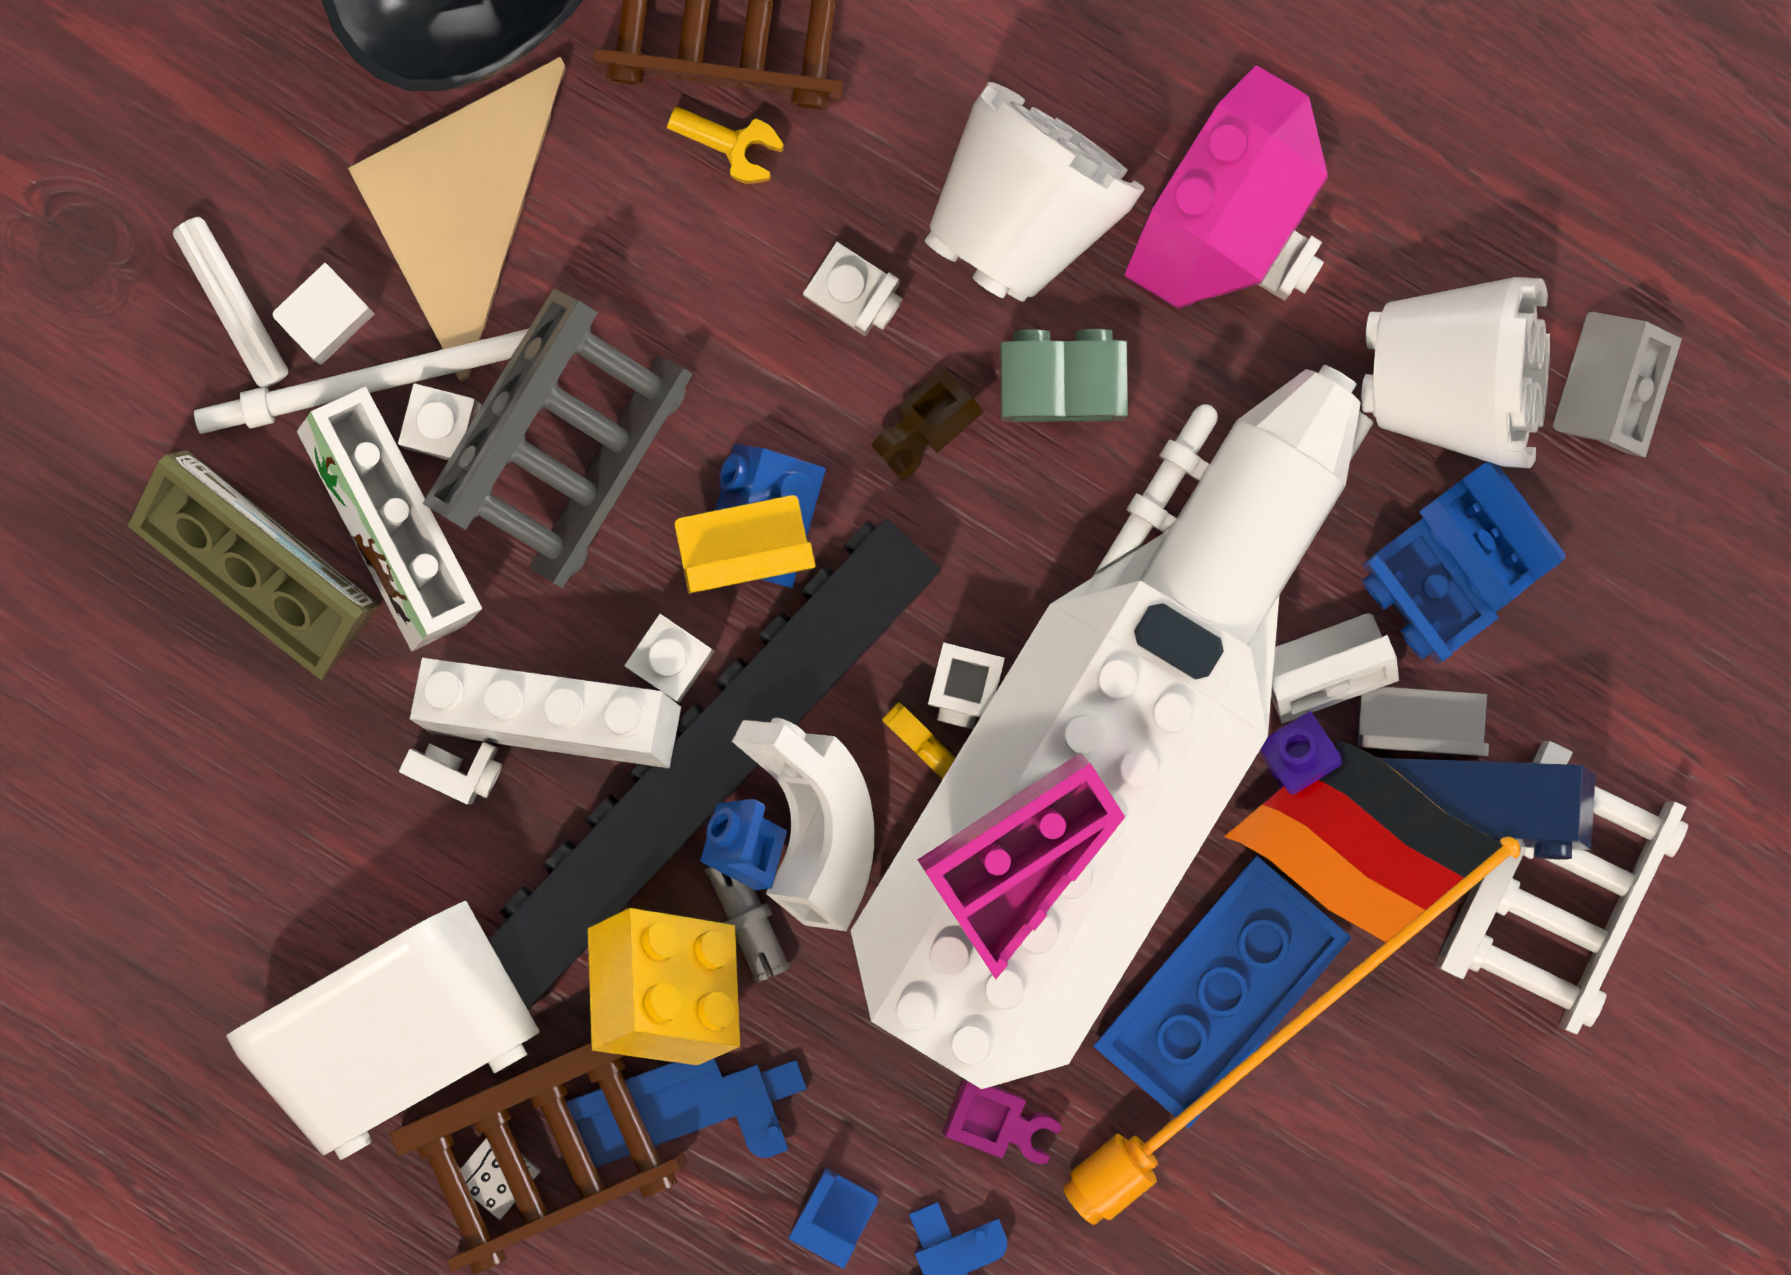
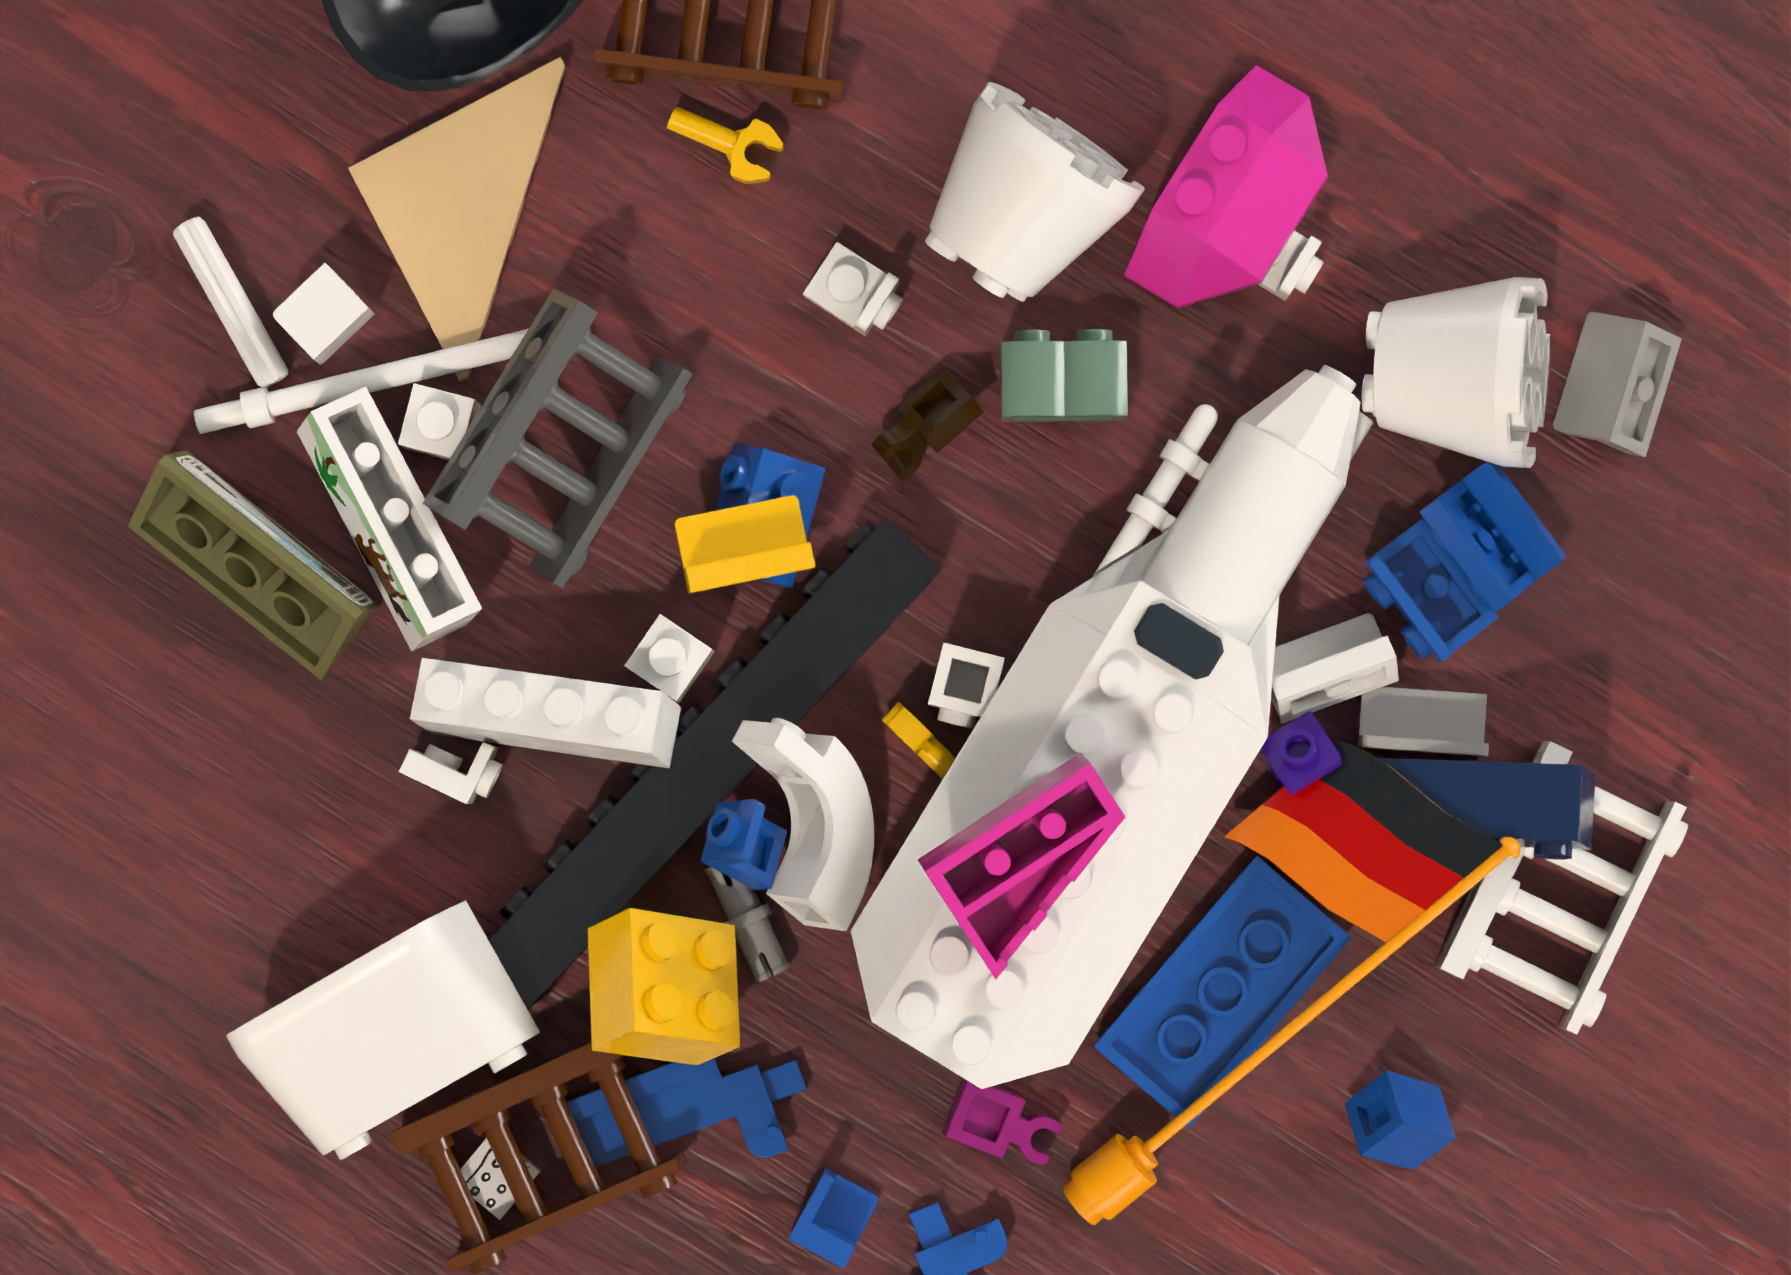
none -> blue panel [1345,1070,1455,1169]

